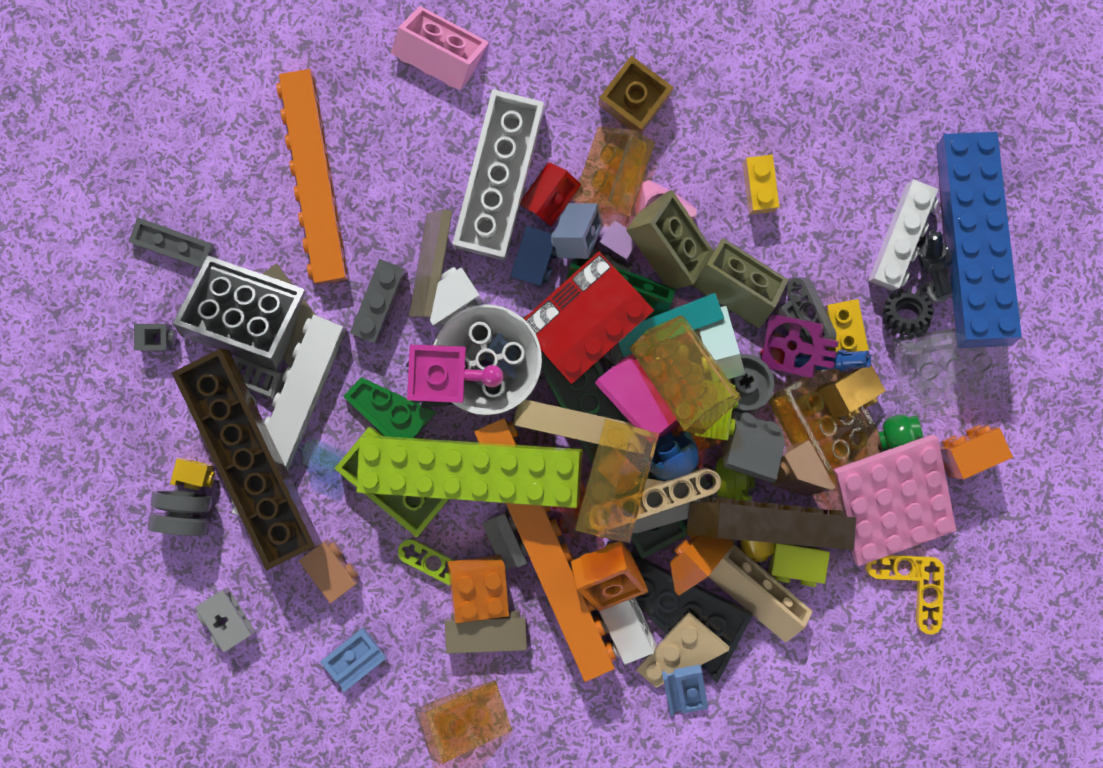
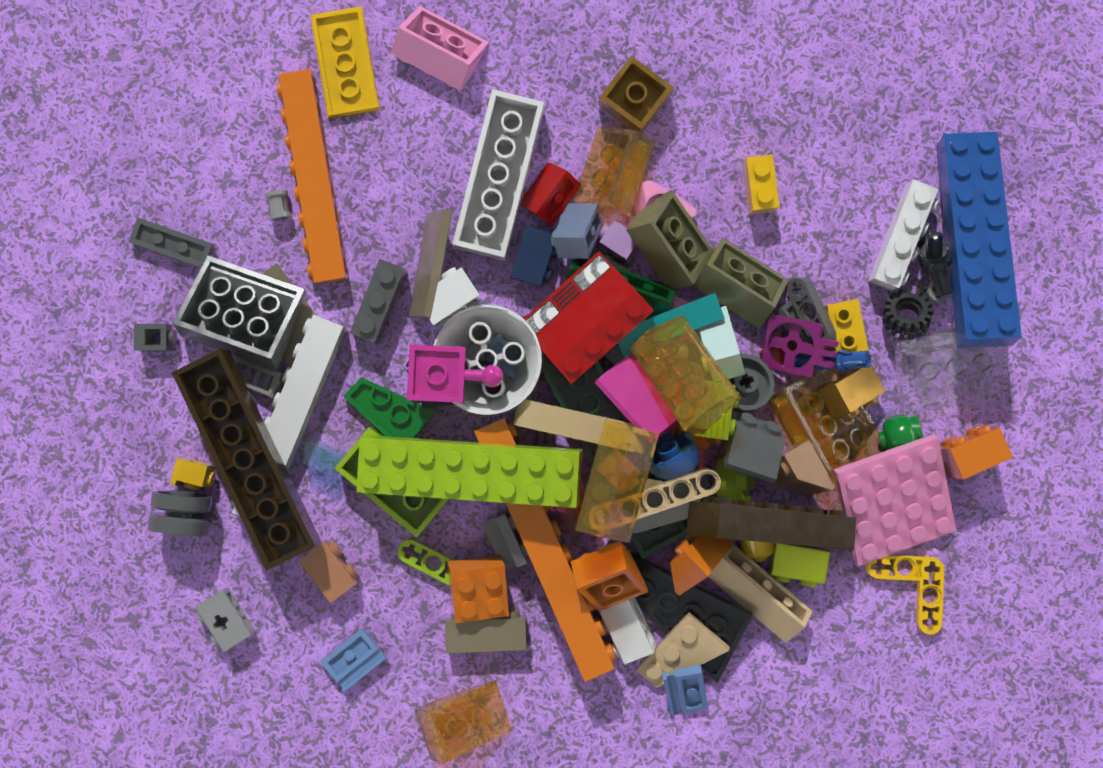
none -> light grey bush [264,190,292,221]
none -> yellow tile [310,6,380,119]

